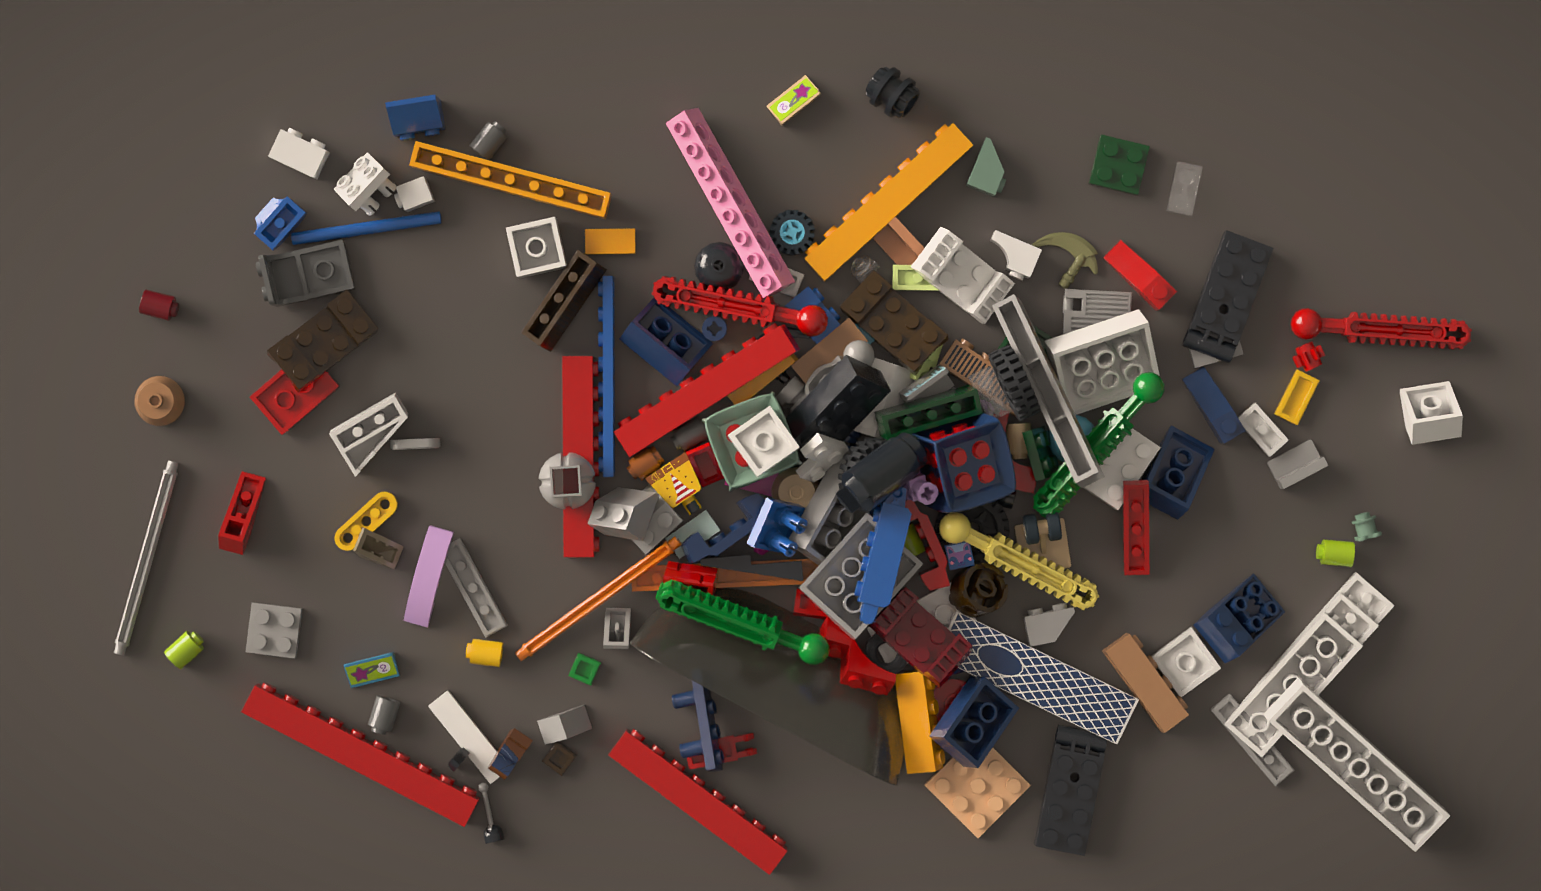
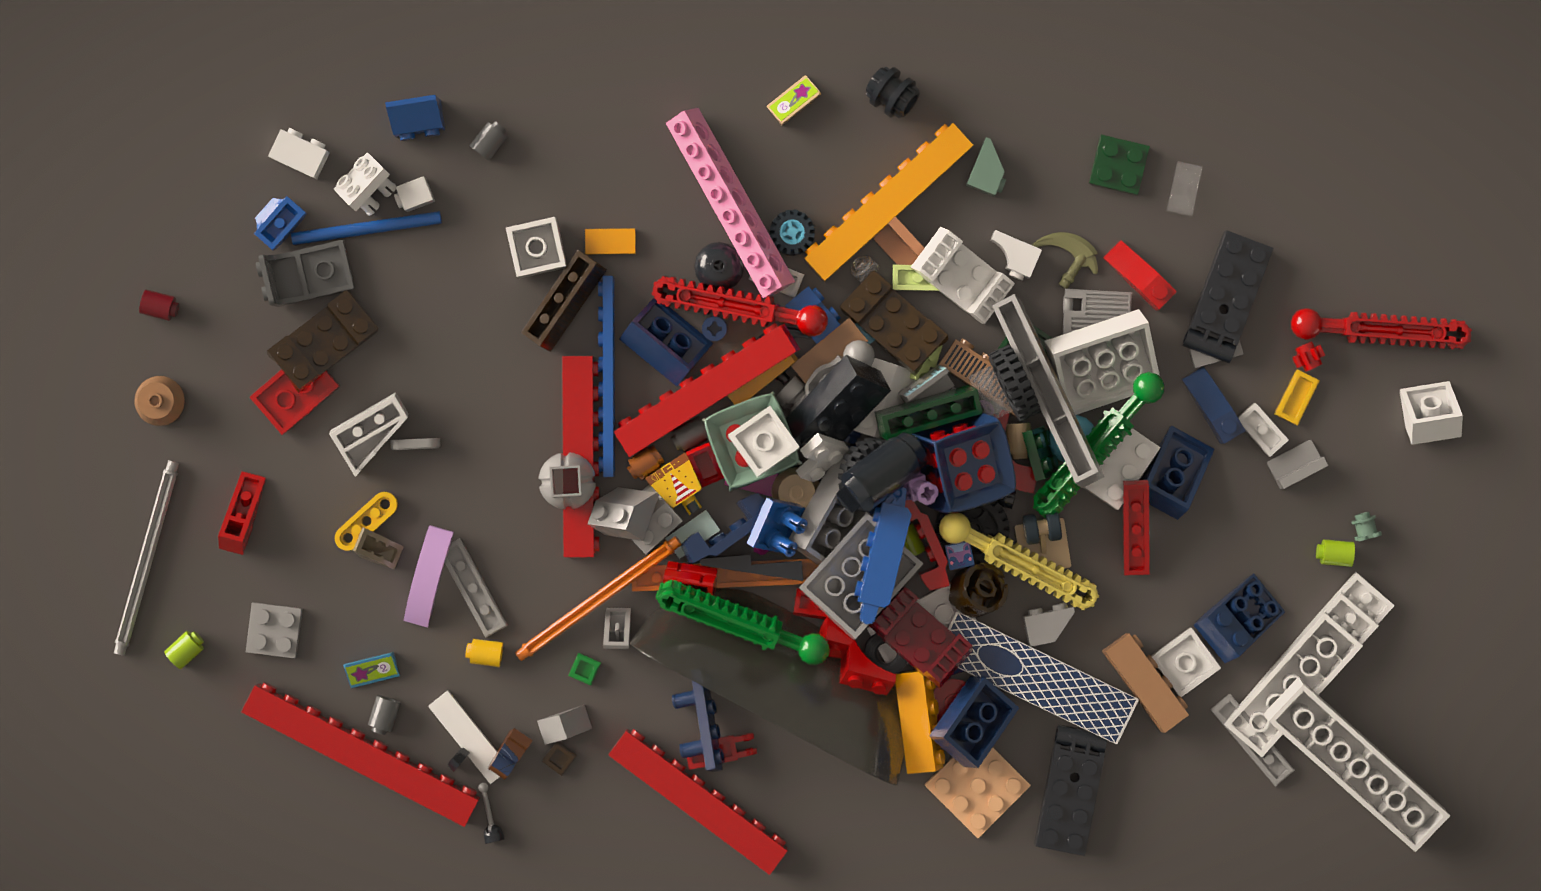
light orange brick [409,141,612,219] -> none

